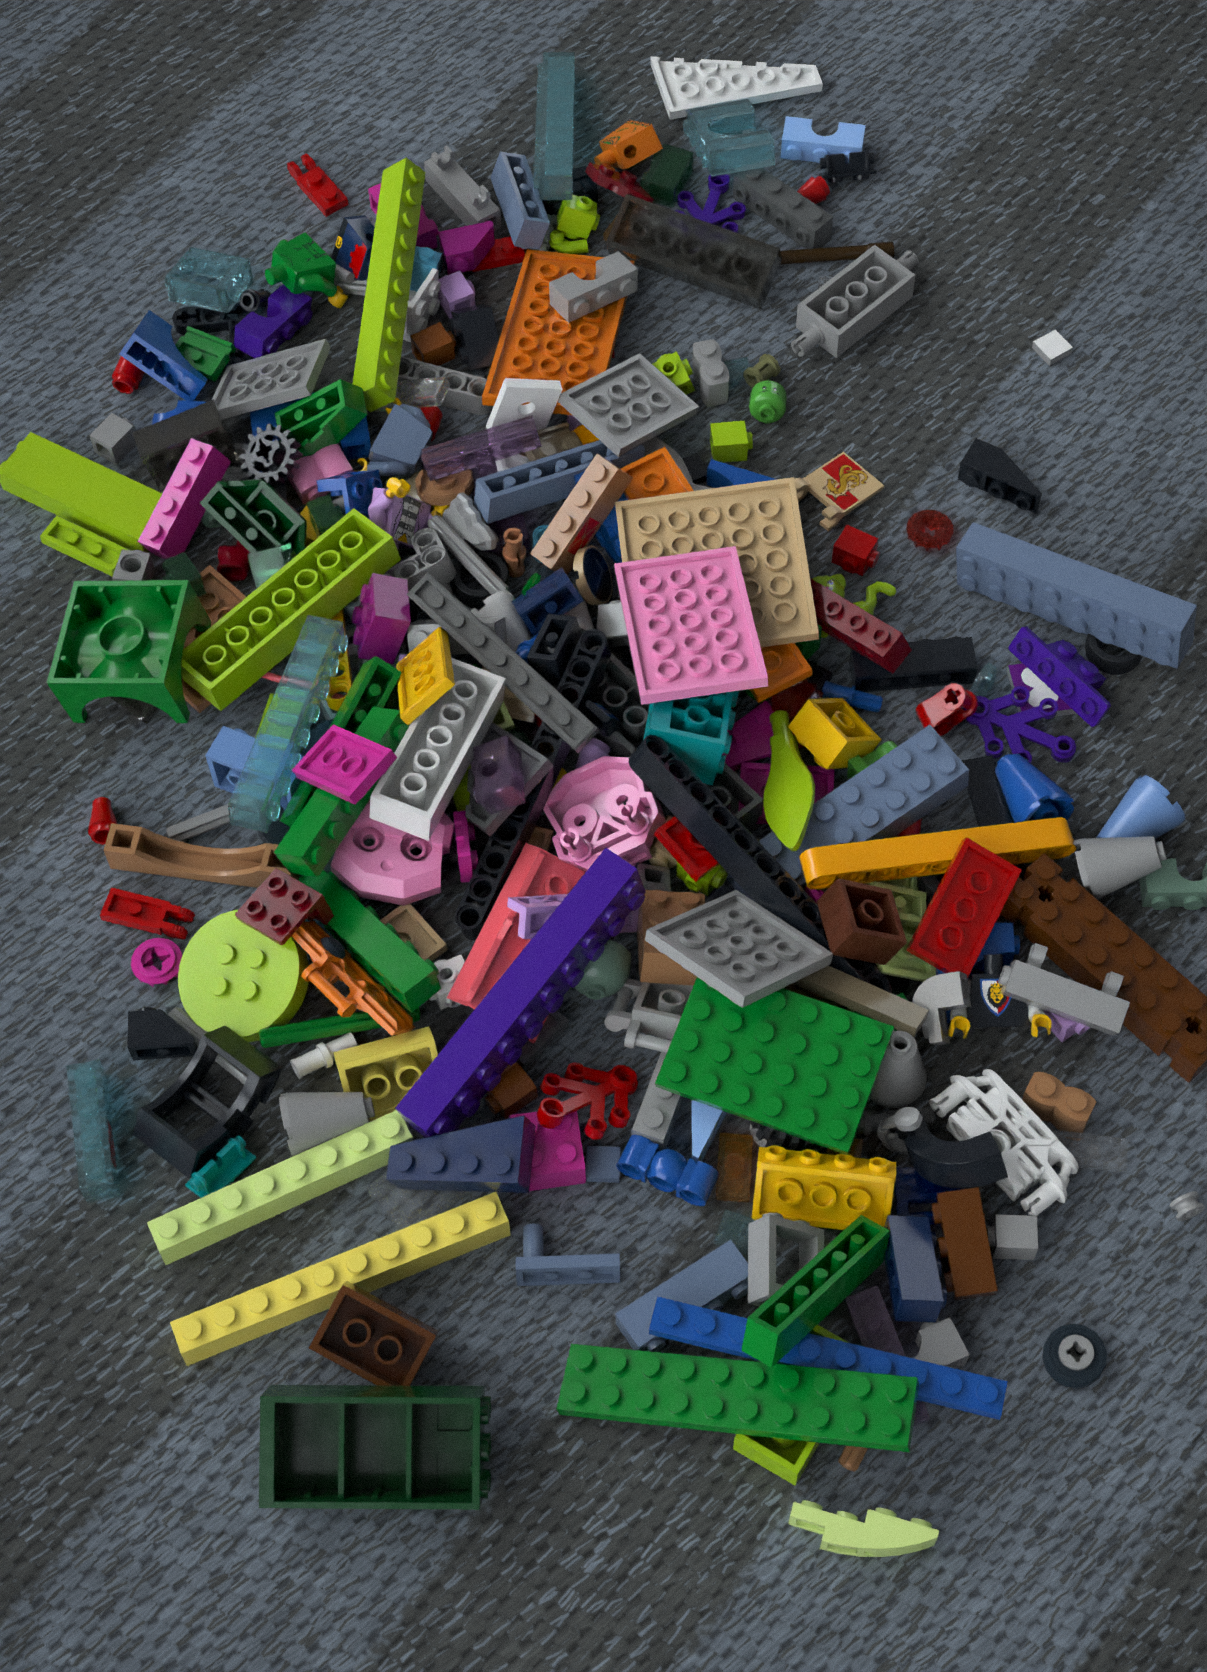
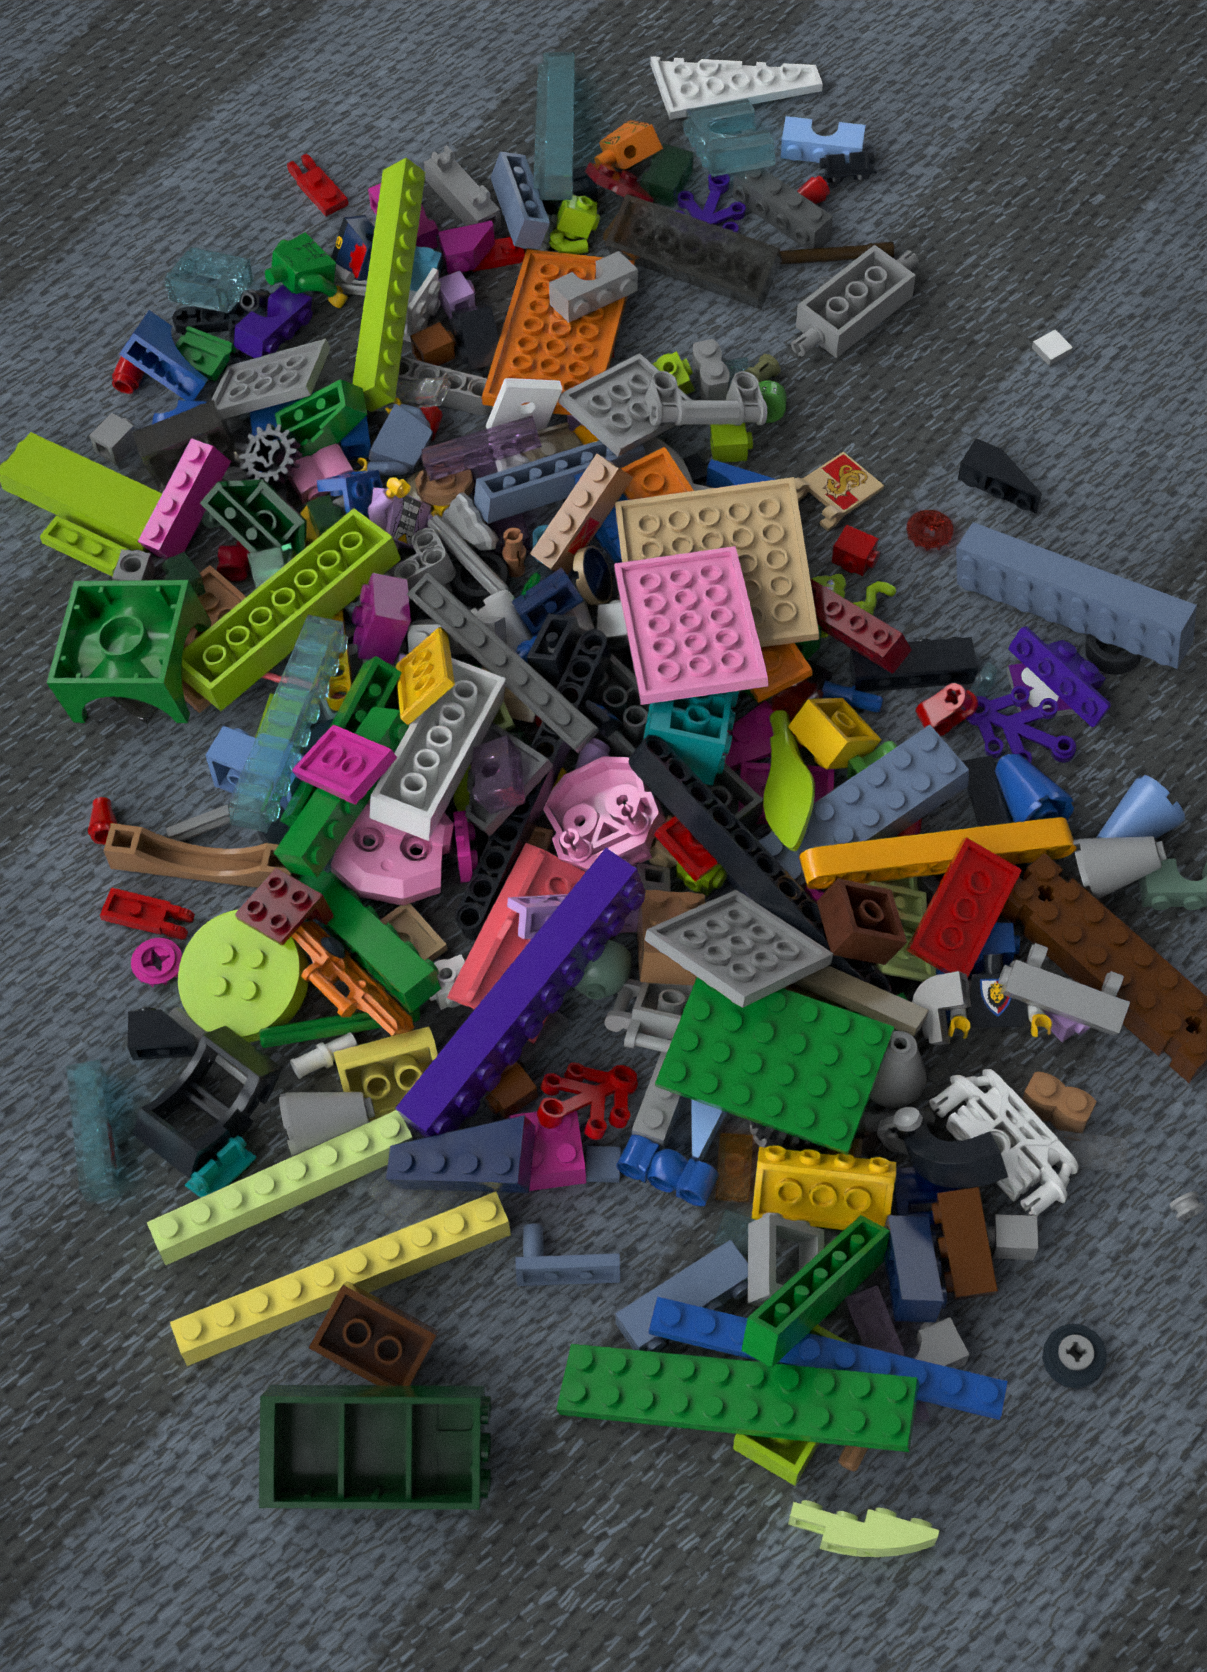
none -> light grey piece [645,371,767,426]

